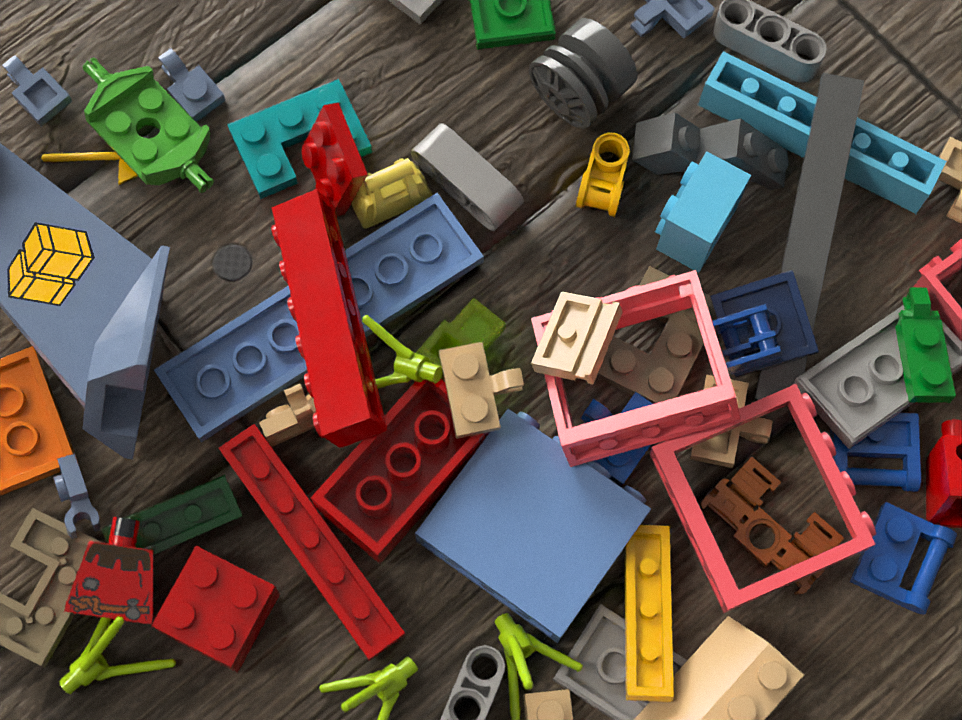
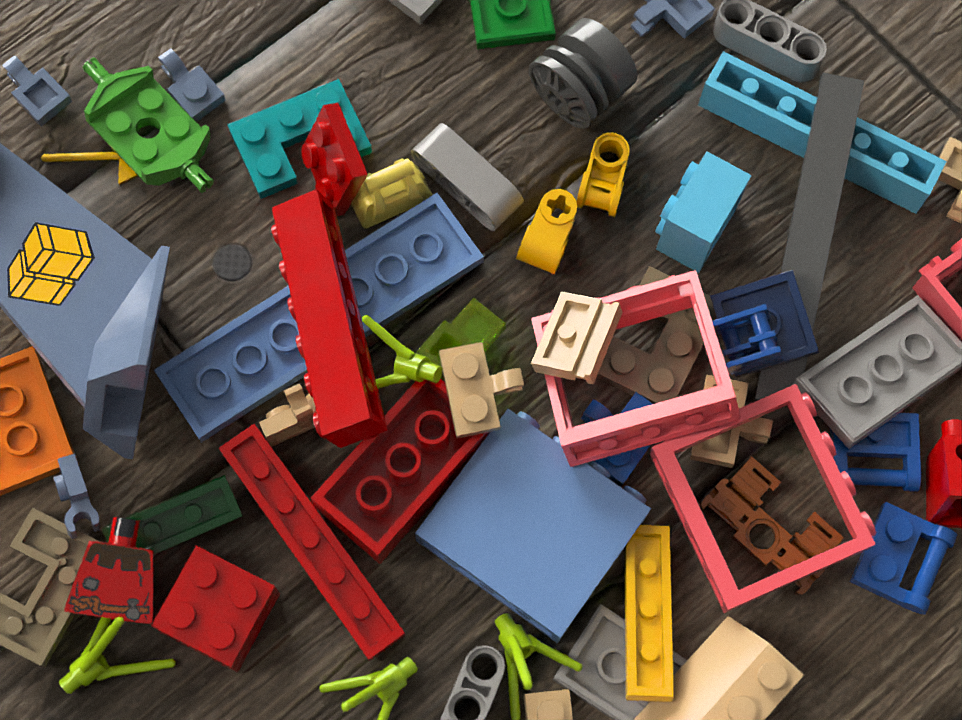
dark grey arch [632,112,788,190] -> none
green hinge [895,287,956,403] -> none
none -> yellow piece [516,189,577,274]

